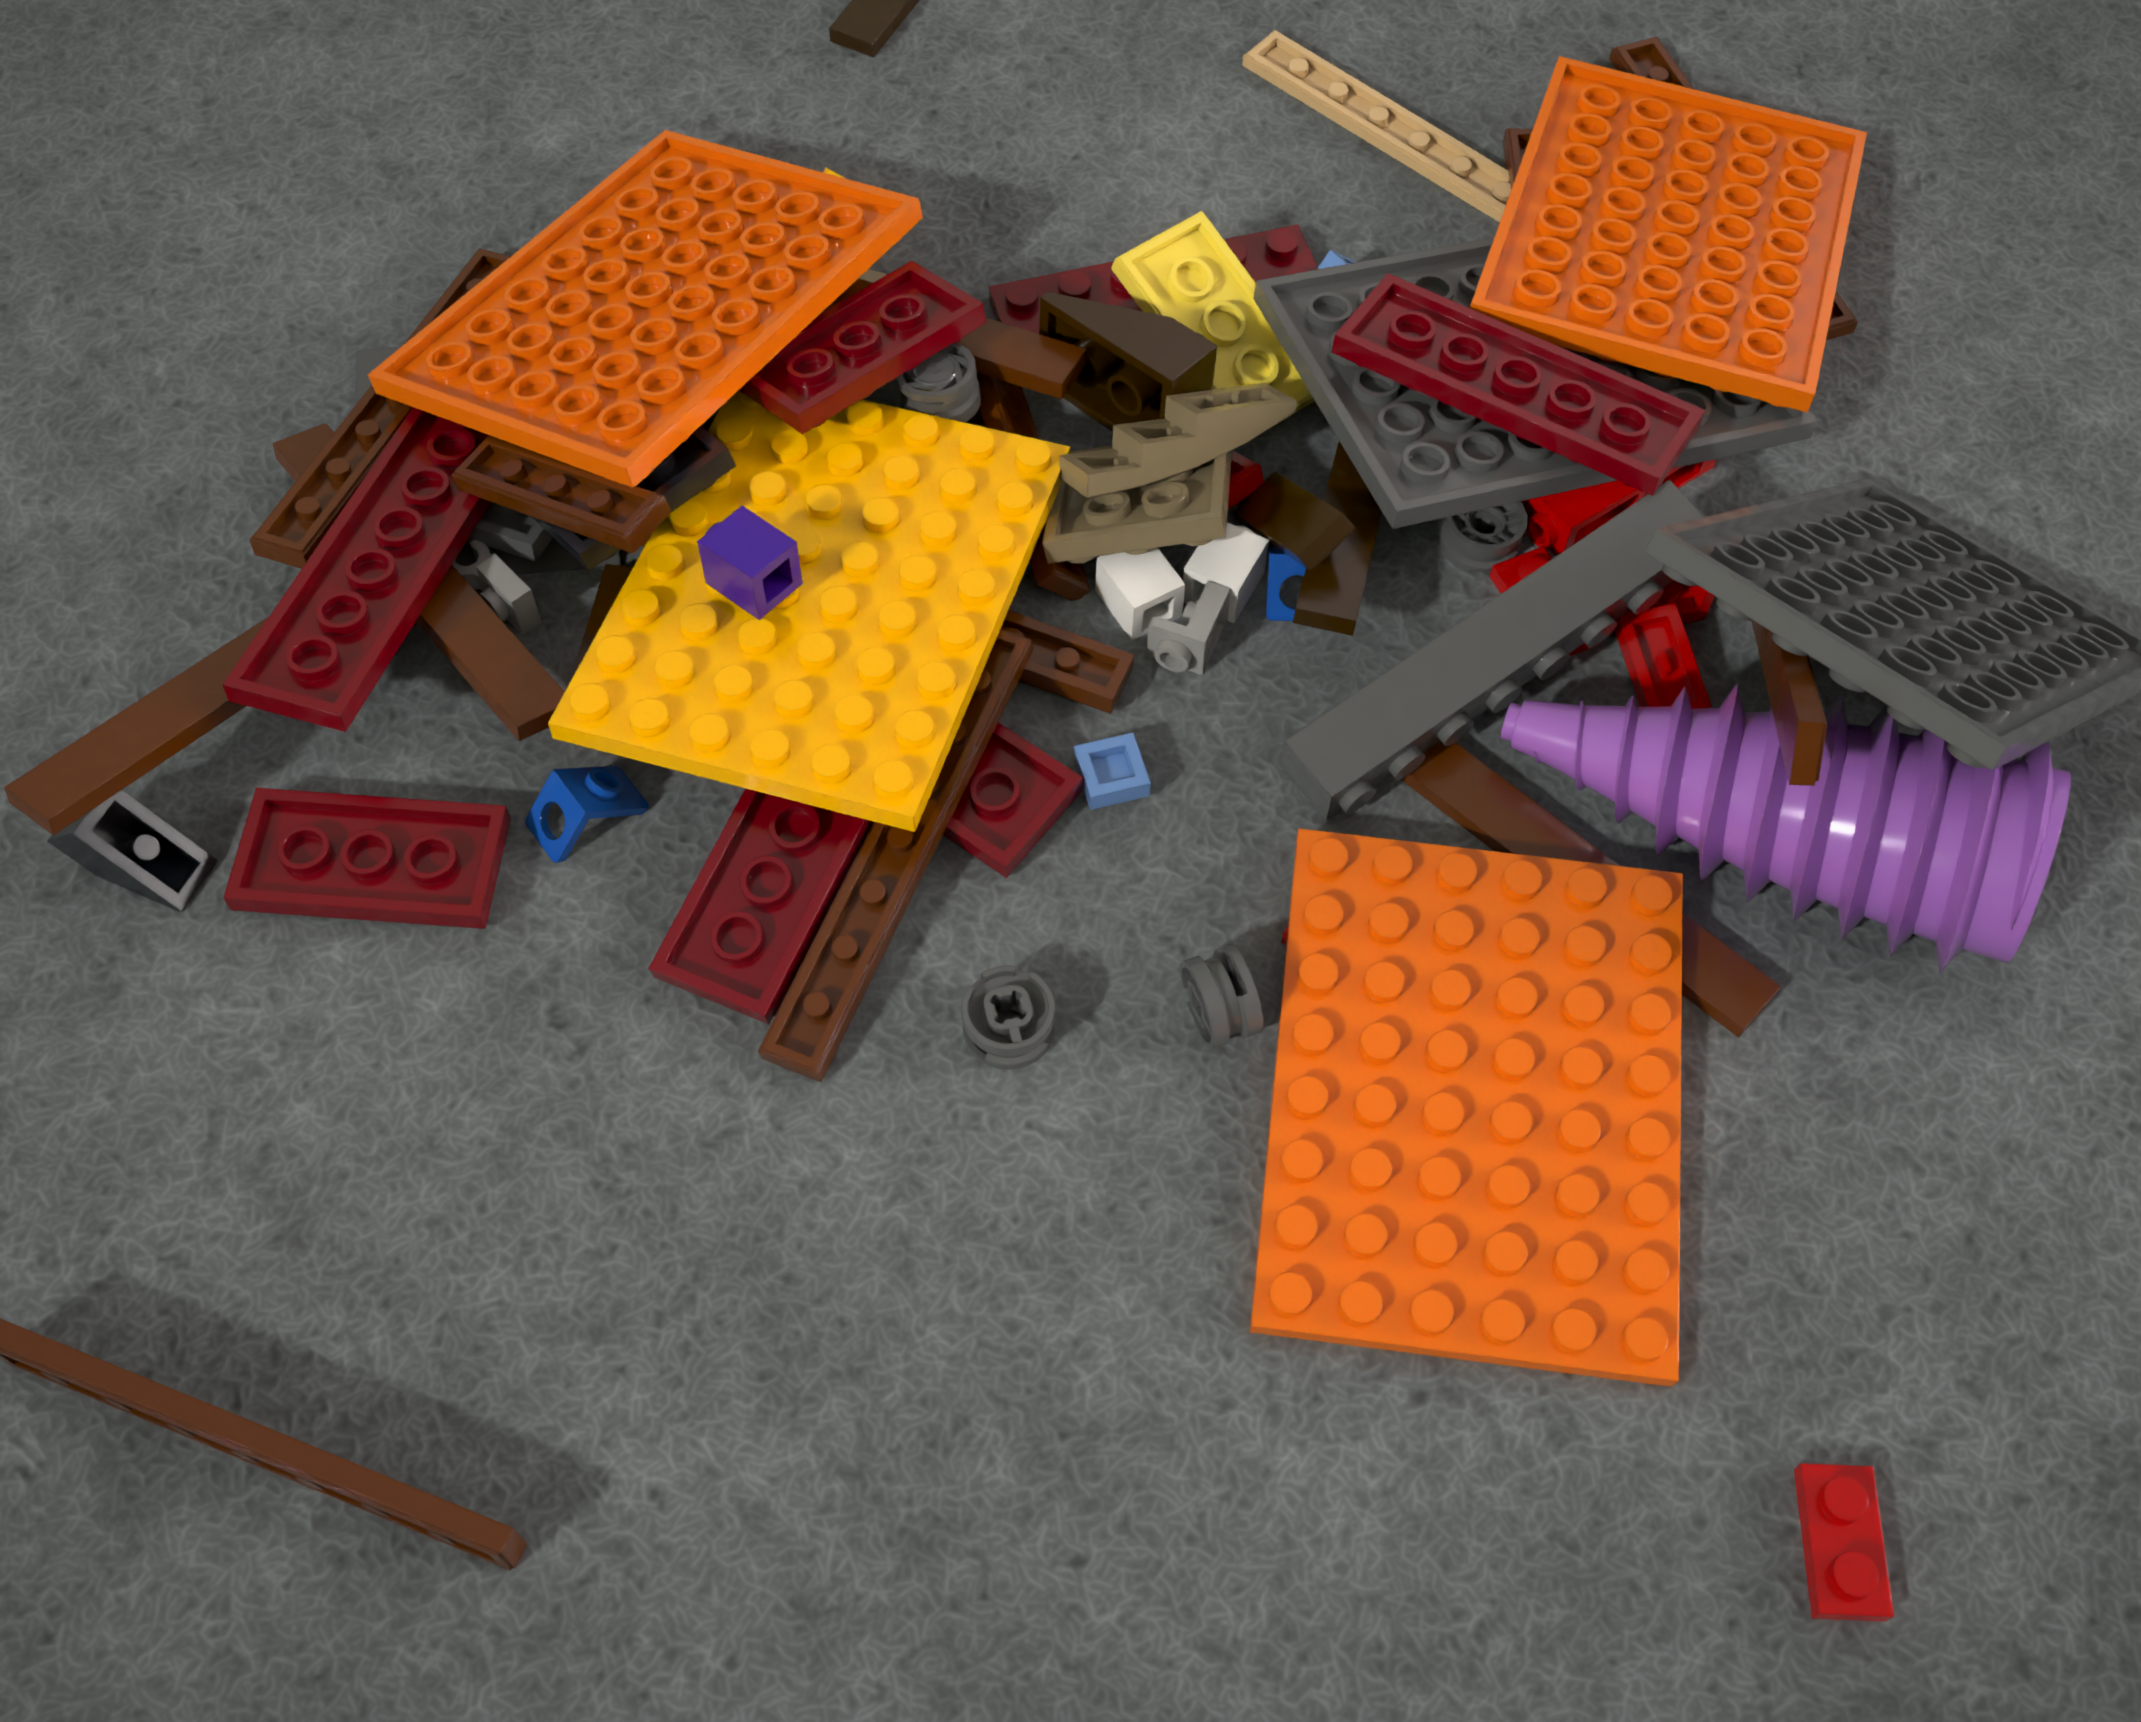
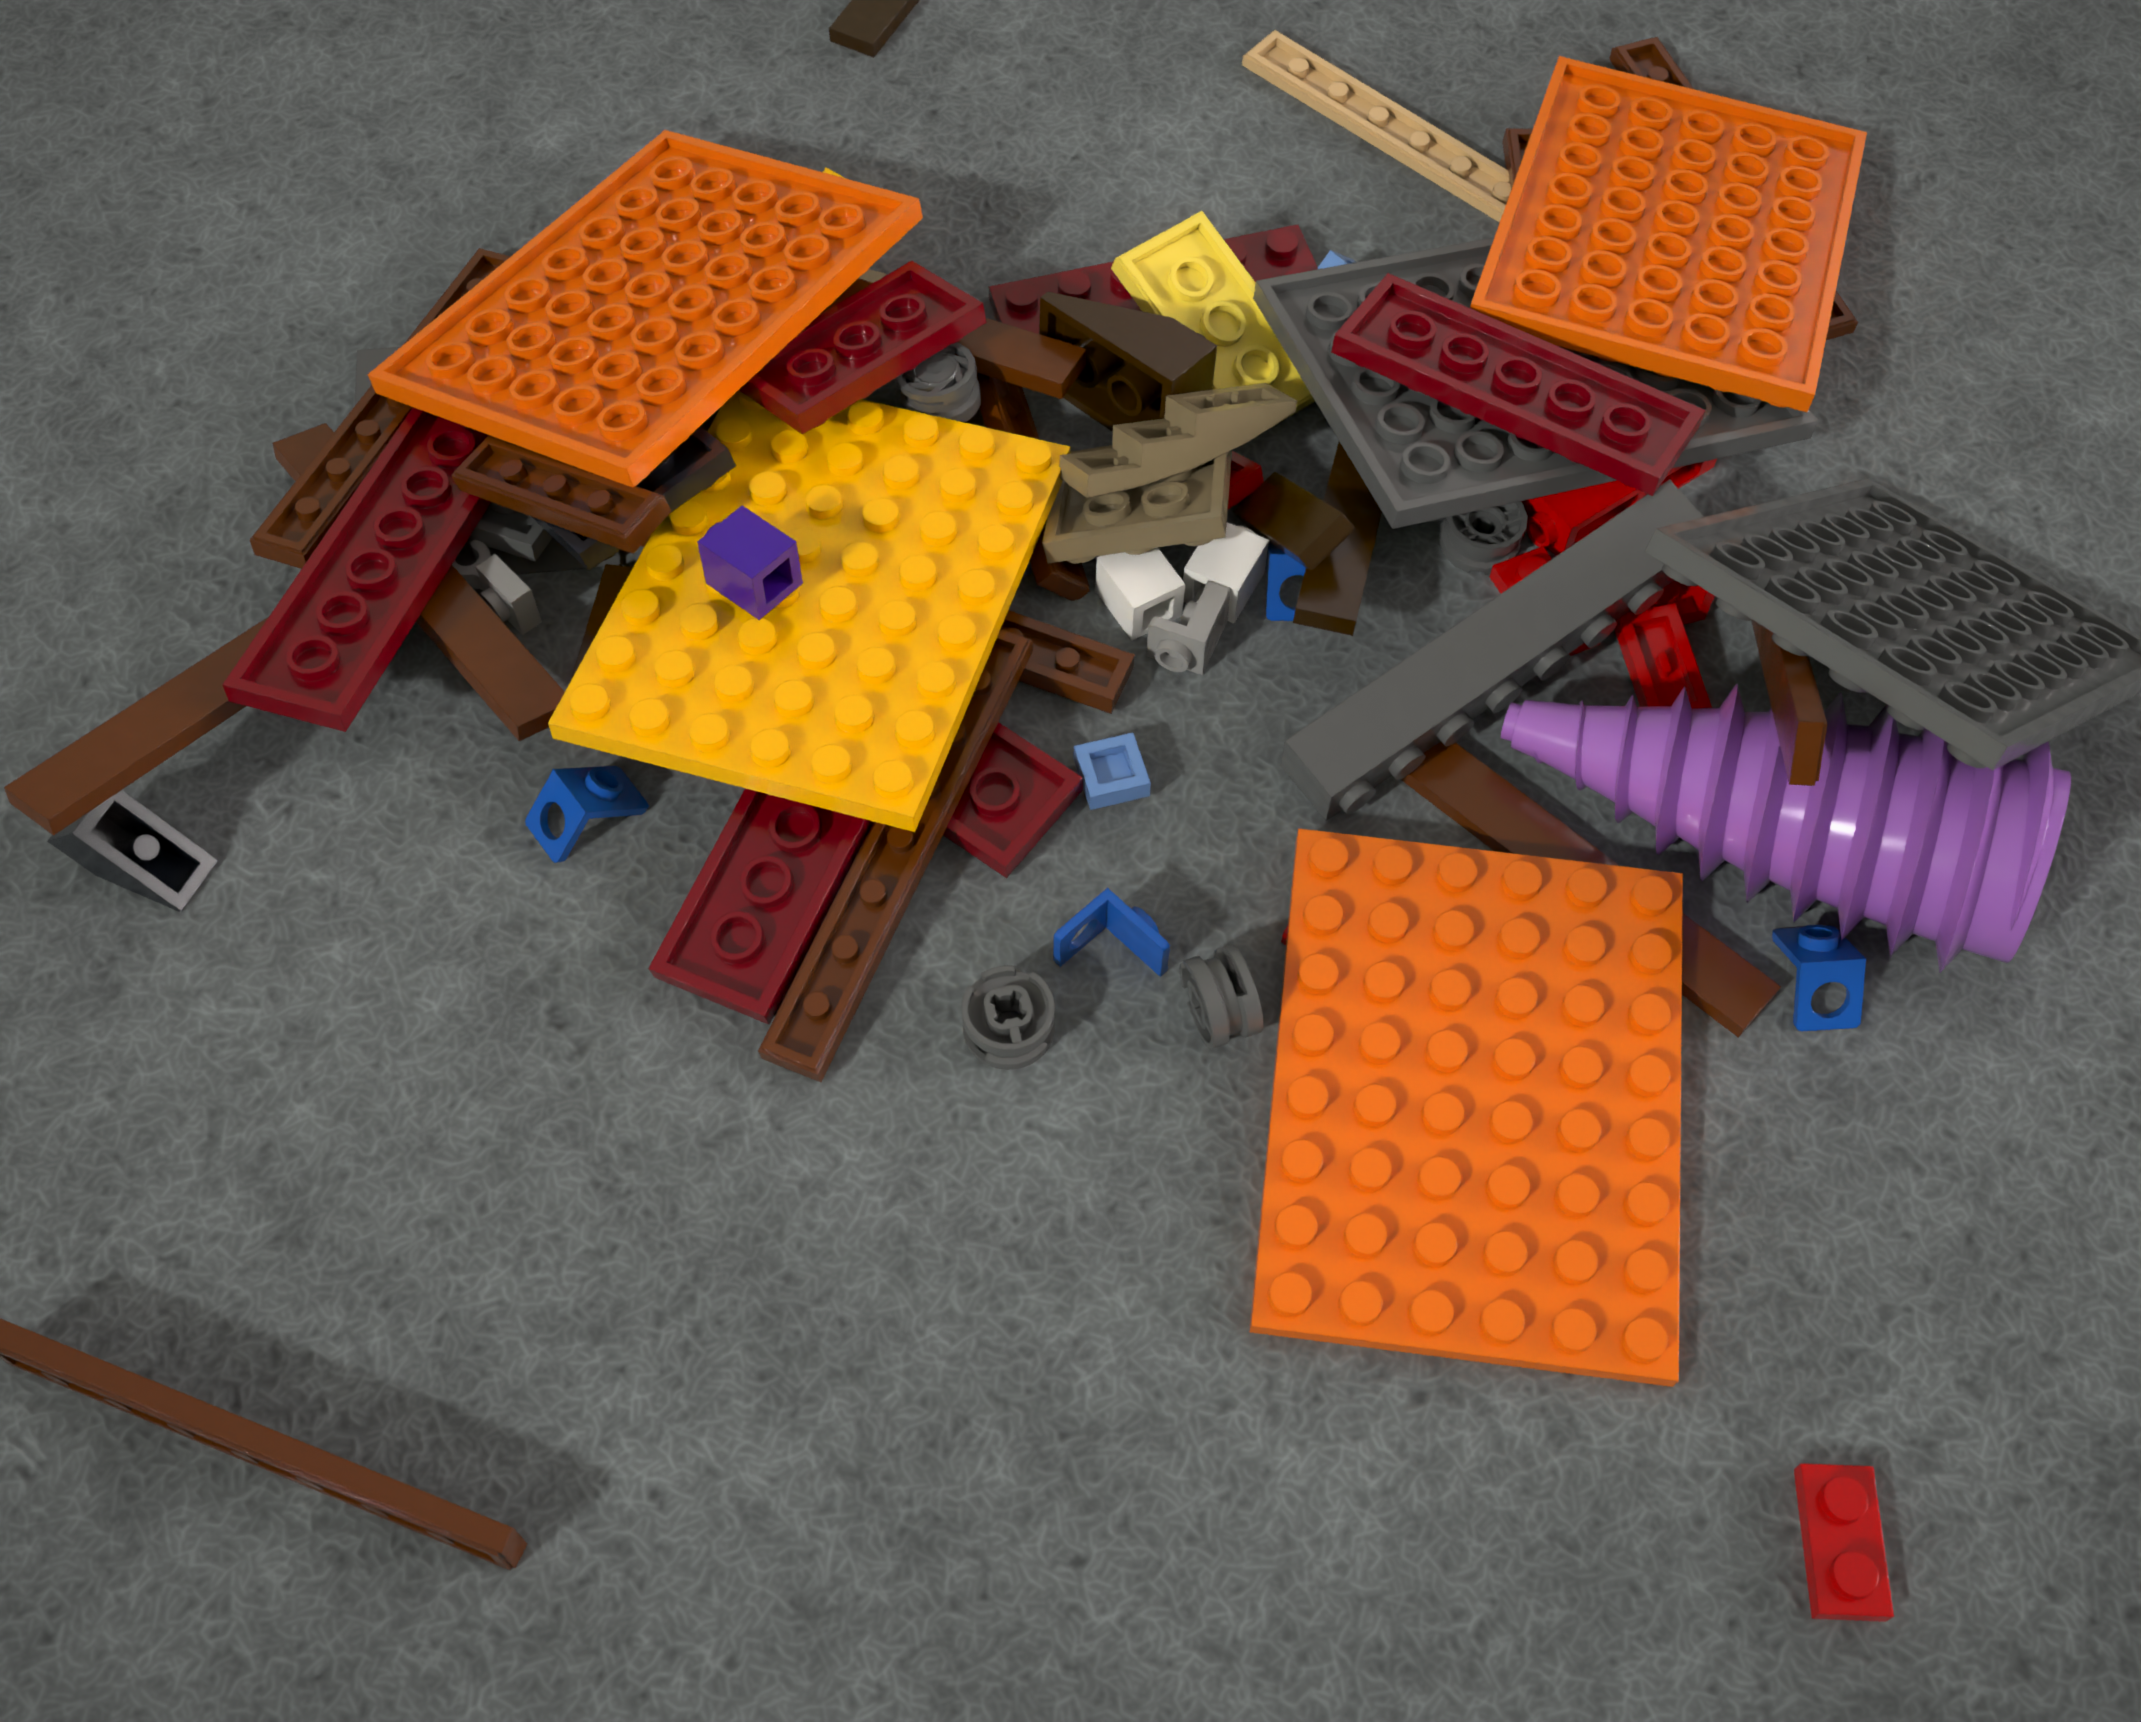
dark red plate [223,788,511,929] -> none
none -> blue bracket [1053,887,1170,977]
none -> blue bracket [1772,925,1866,1031]

